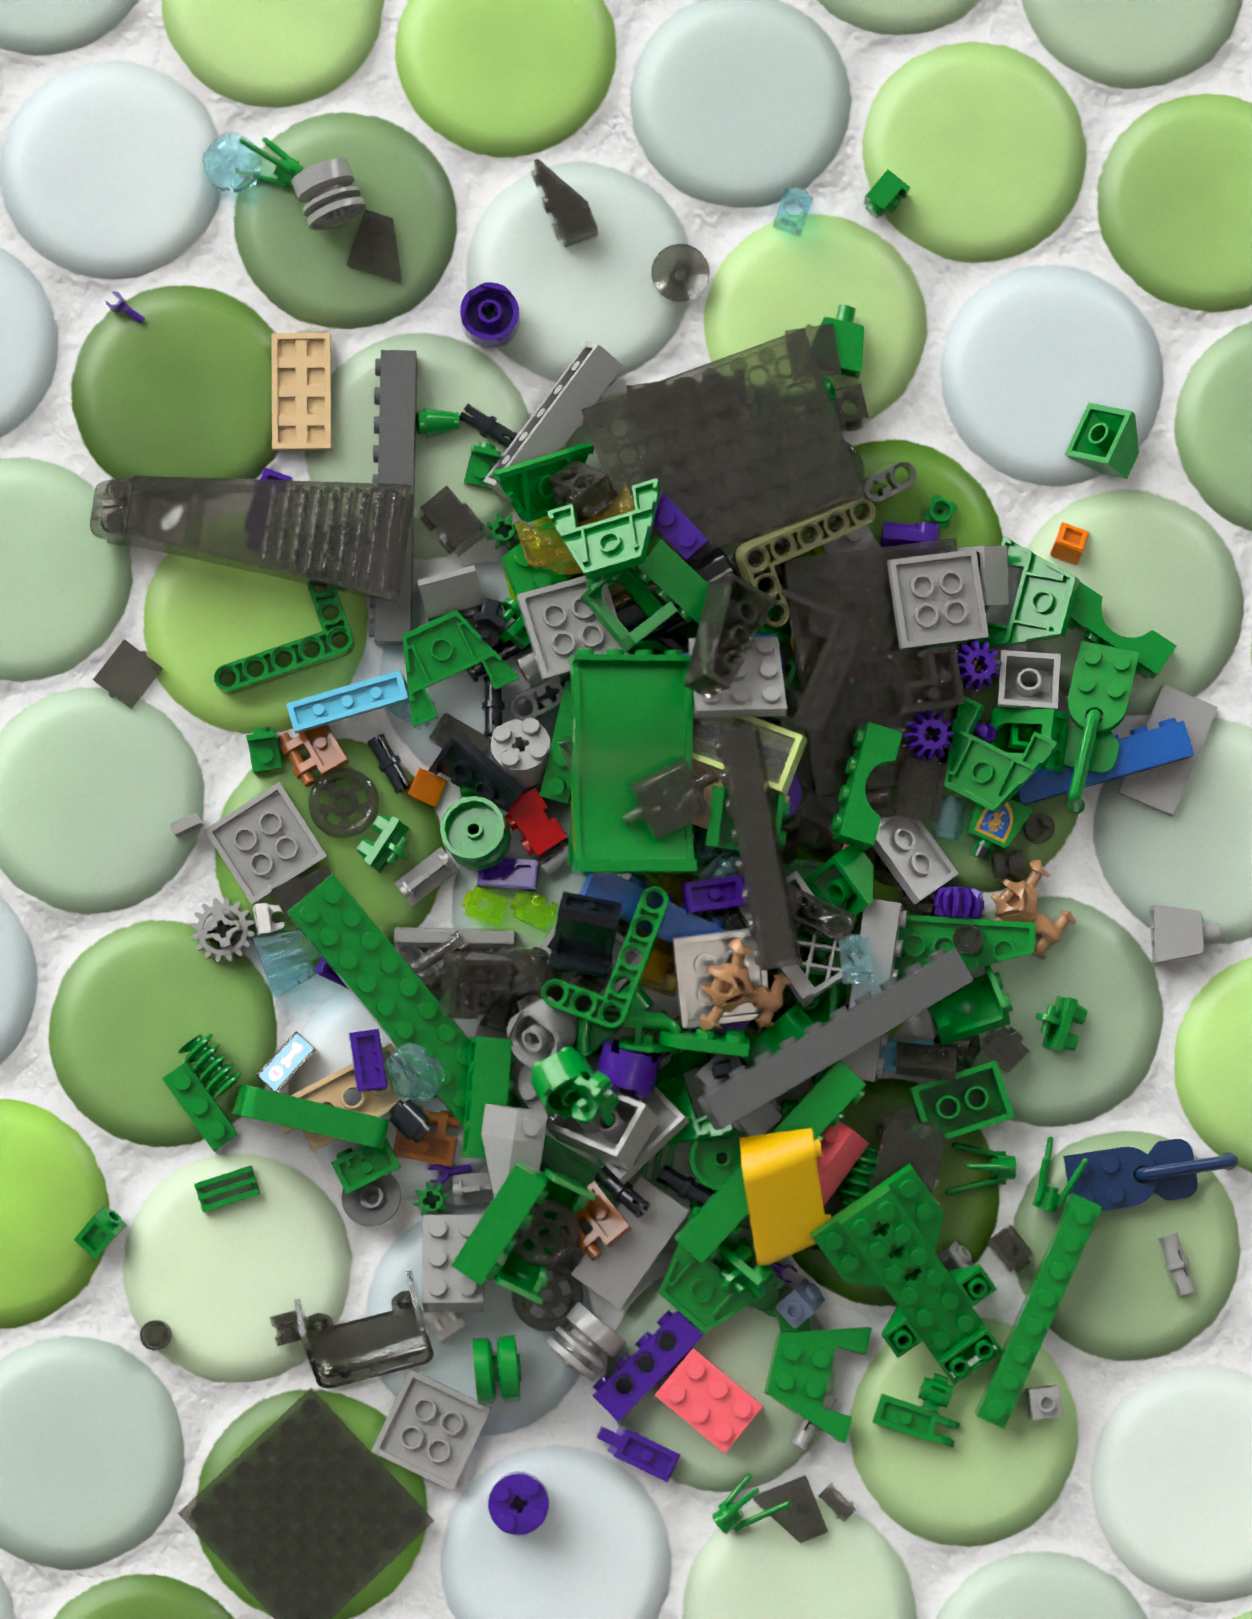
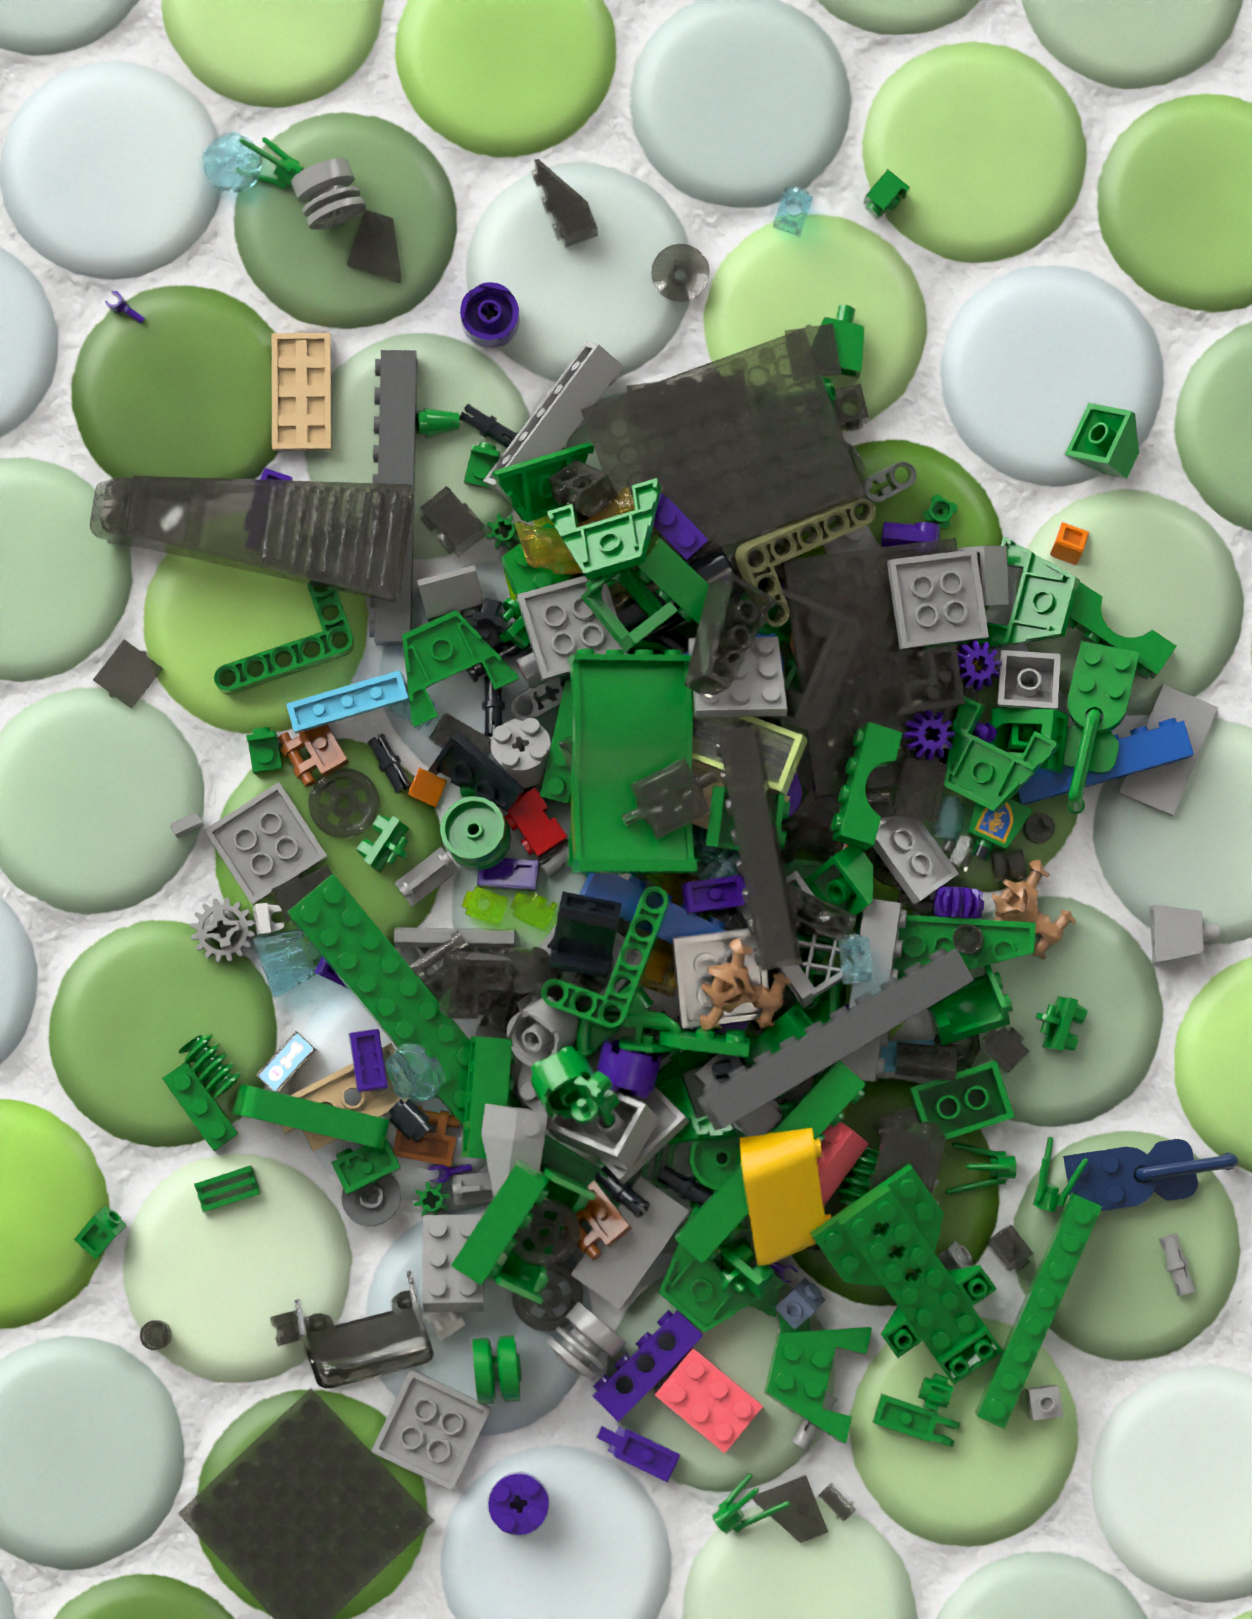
none -> clear smoke tile [941,834,976,872]

